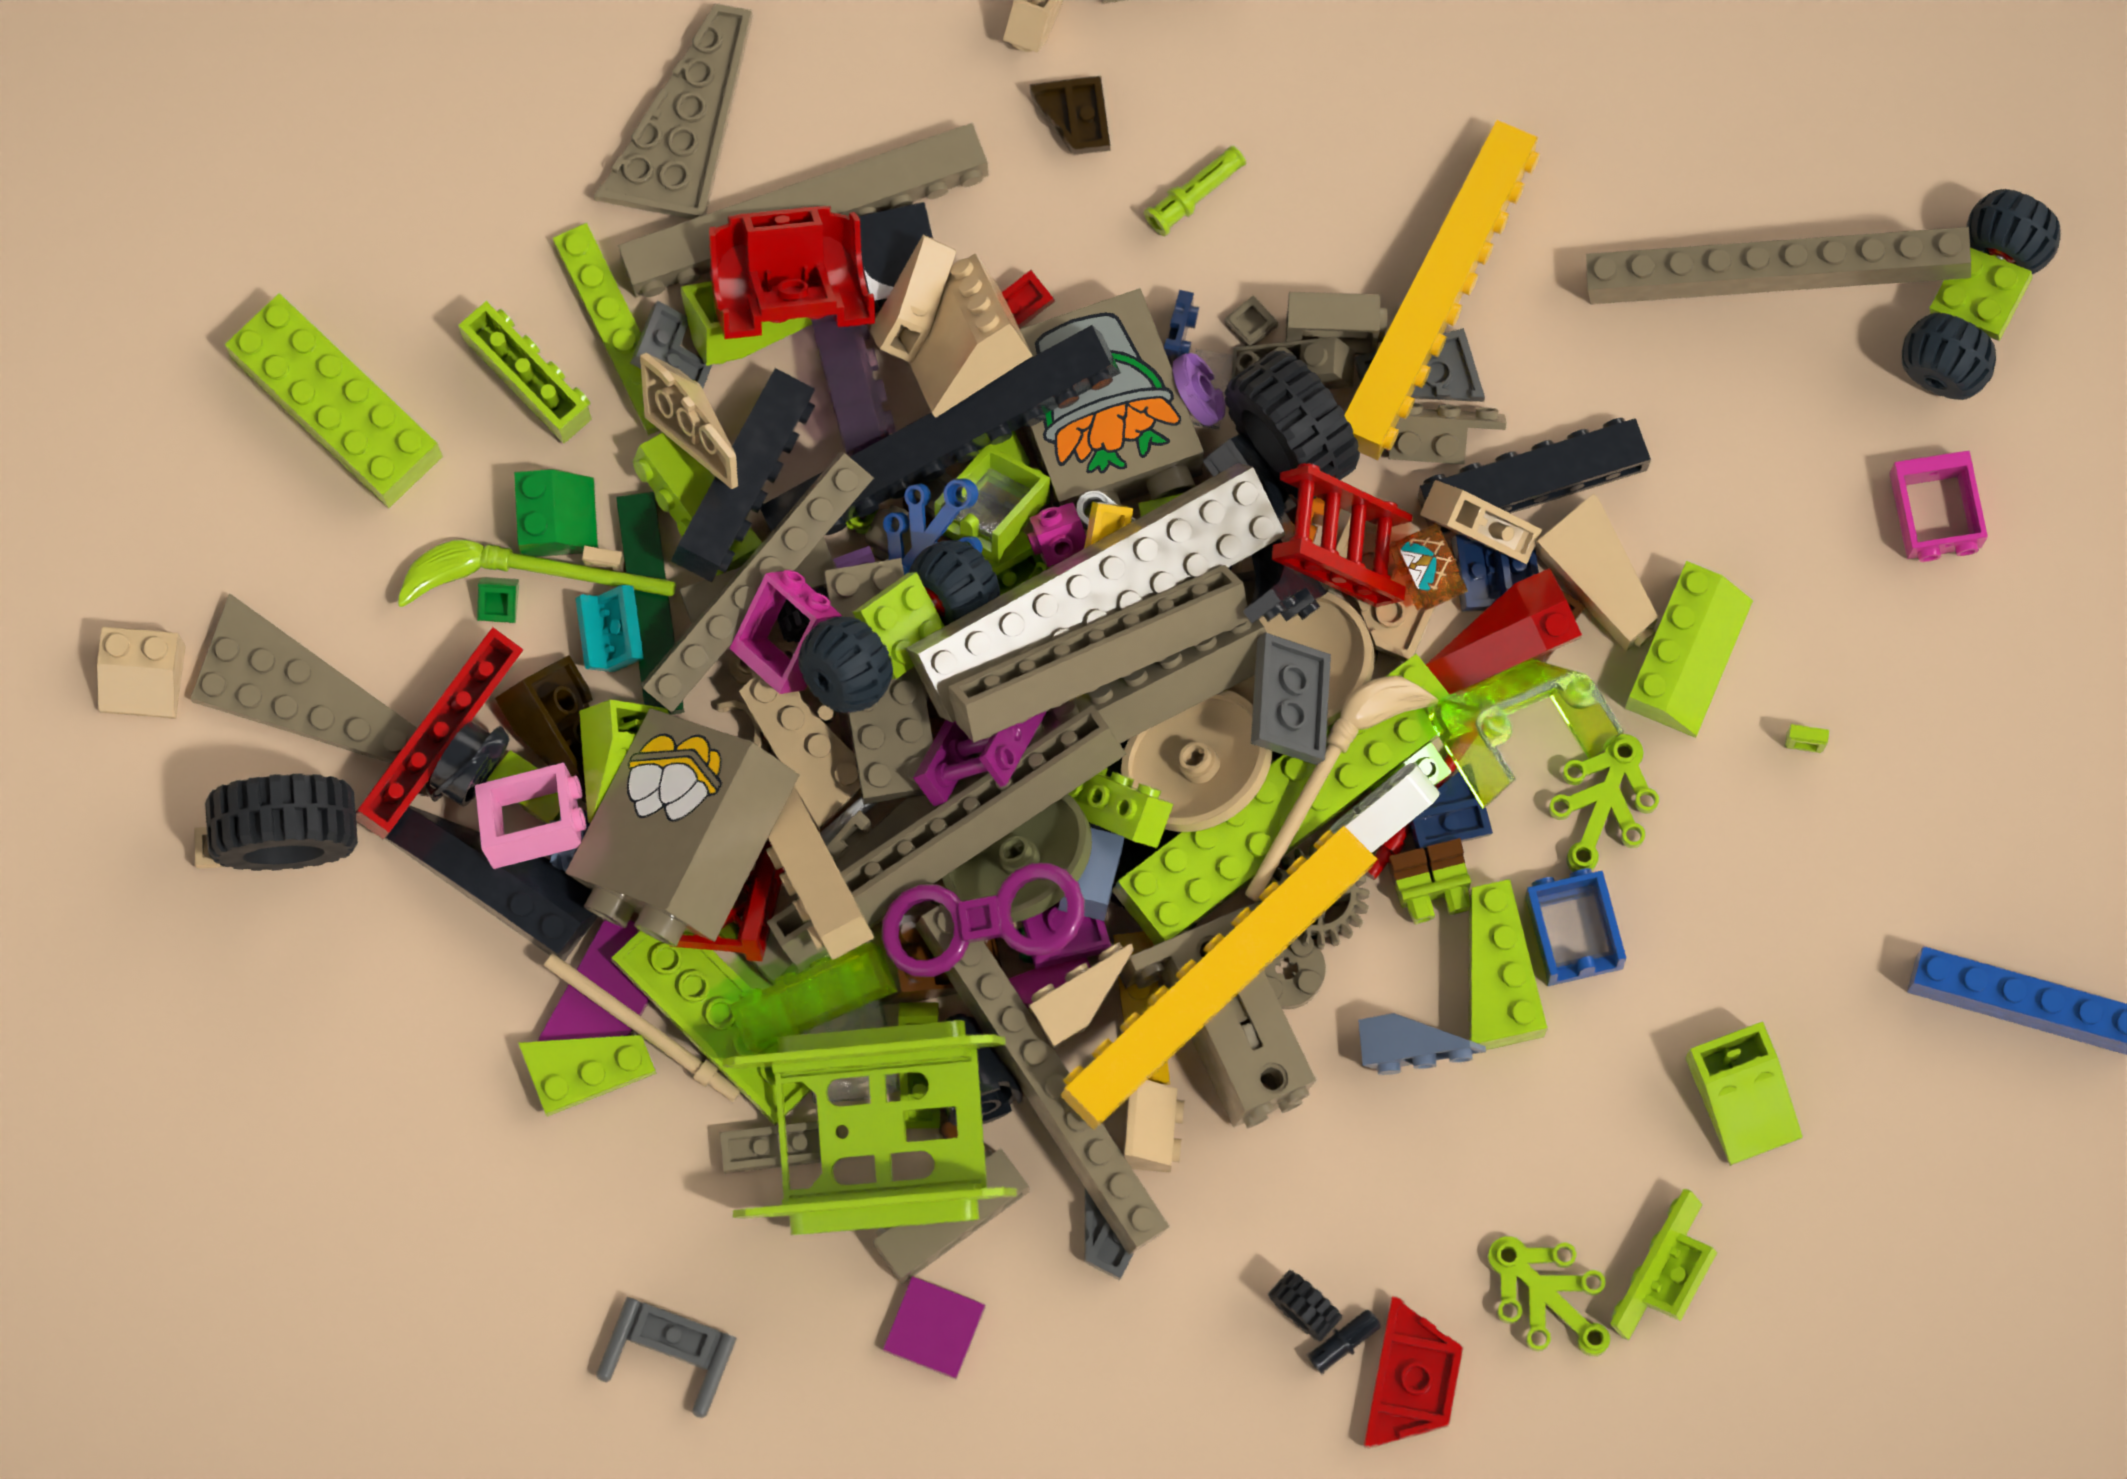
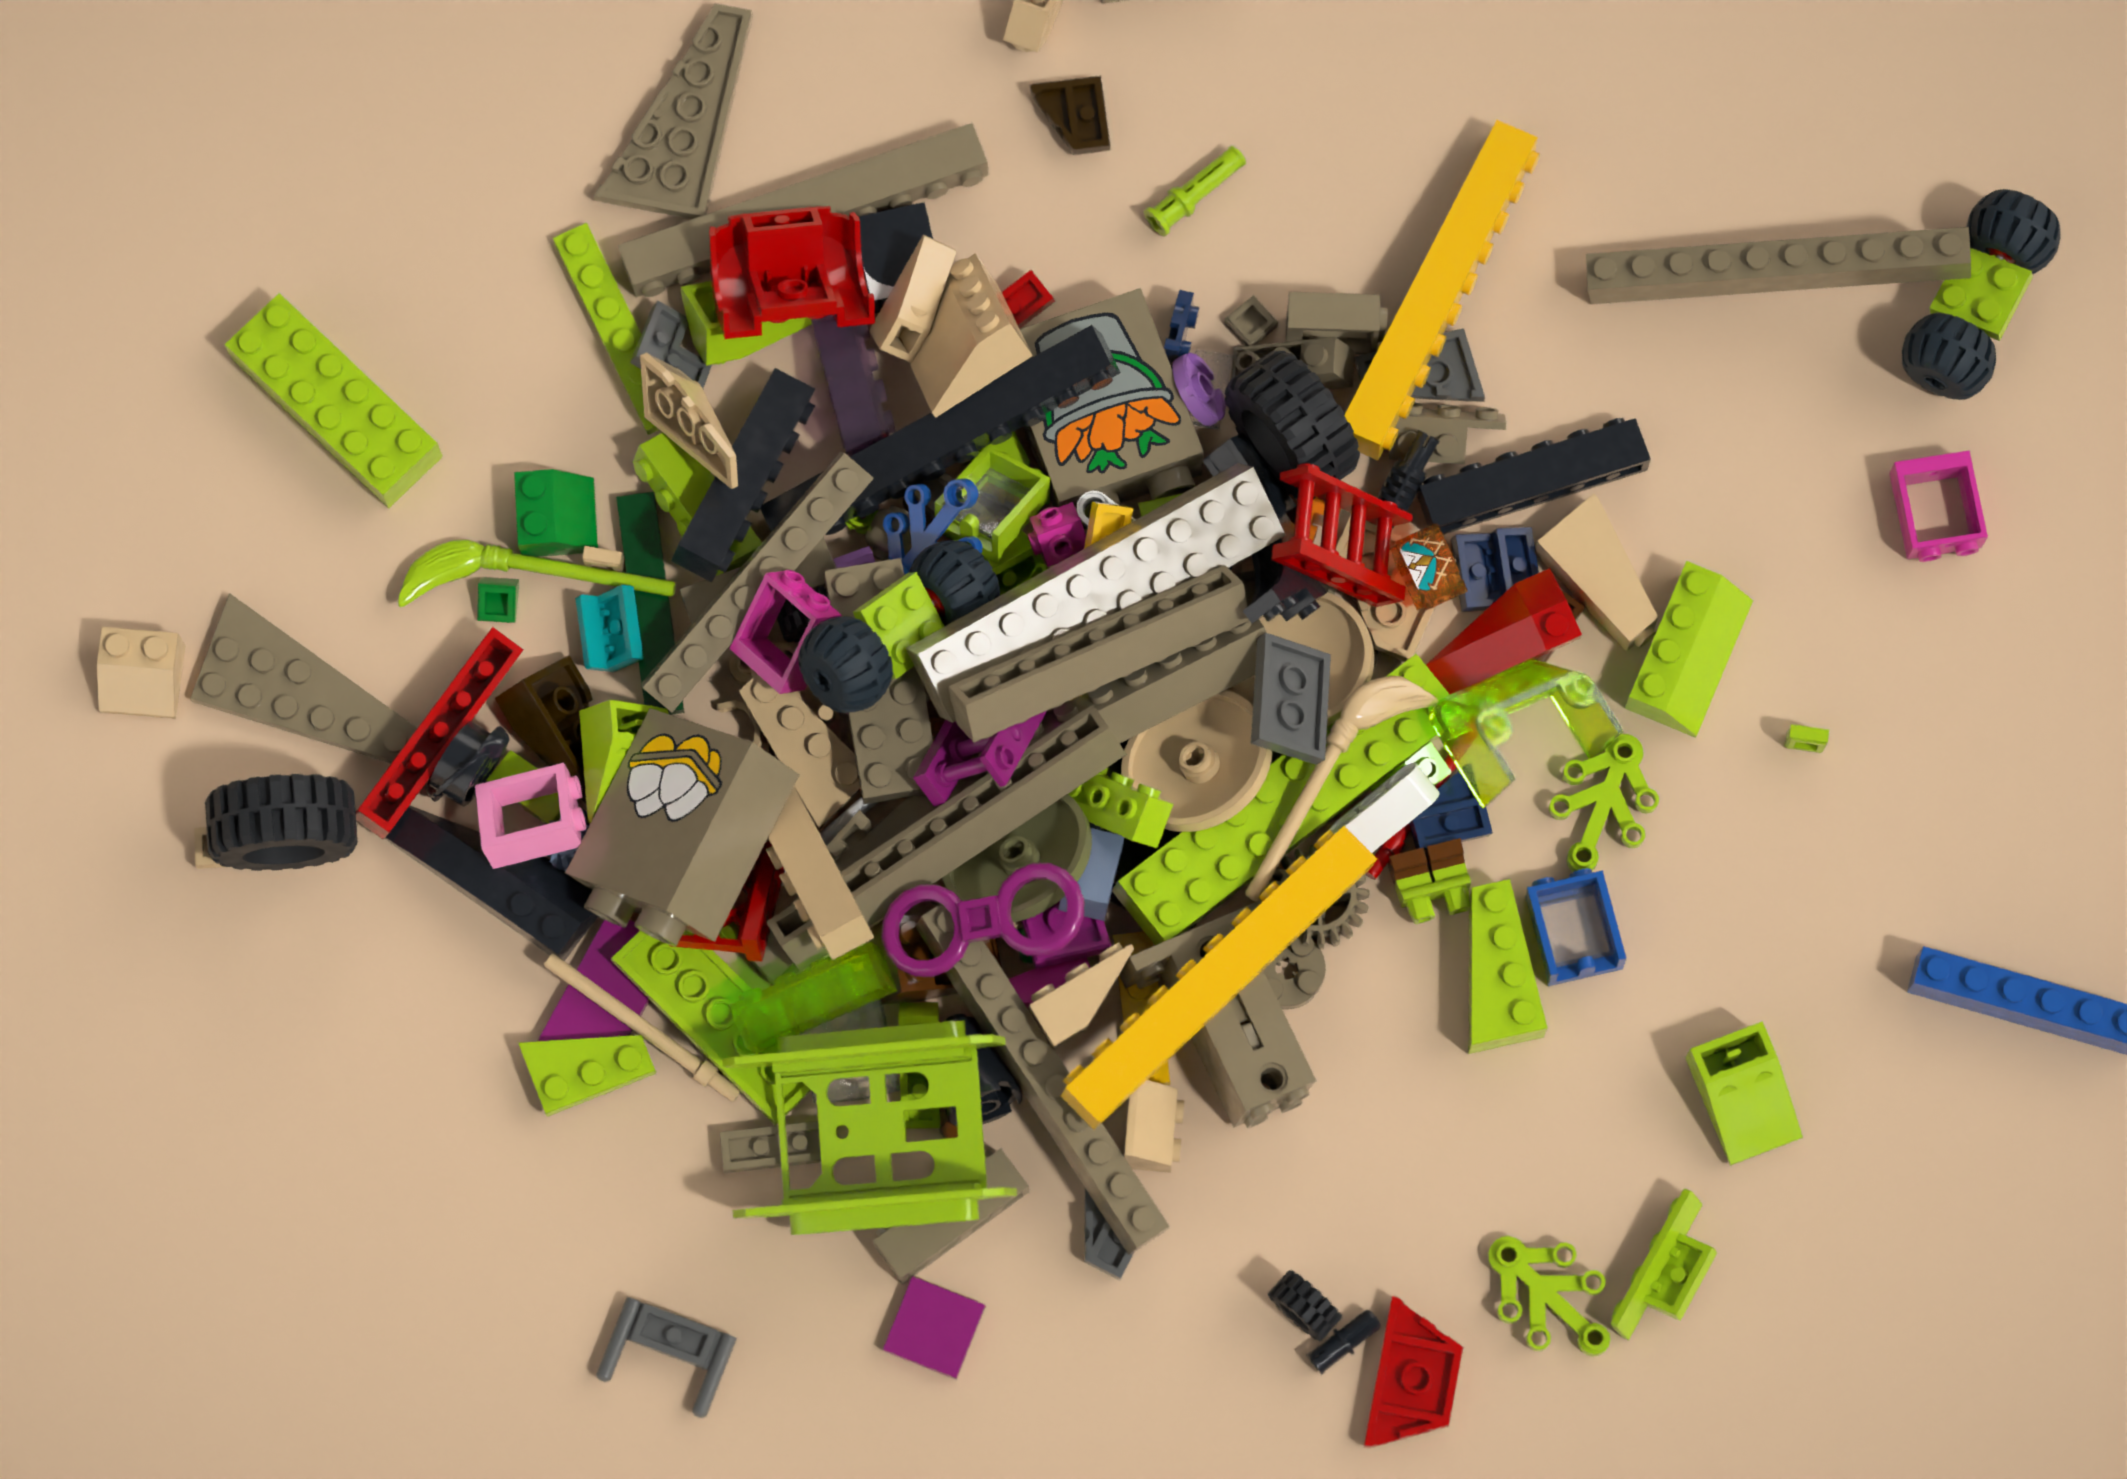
lime brick [458,301,592,444] -> none
sand blue slope [1358,1013,1486,1075] -> none
tan slope [1420,480,1542,564] -> none
none -> black hinge [1374,430,1440,529]

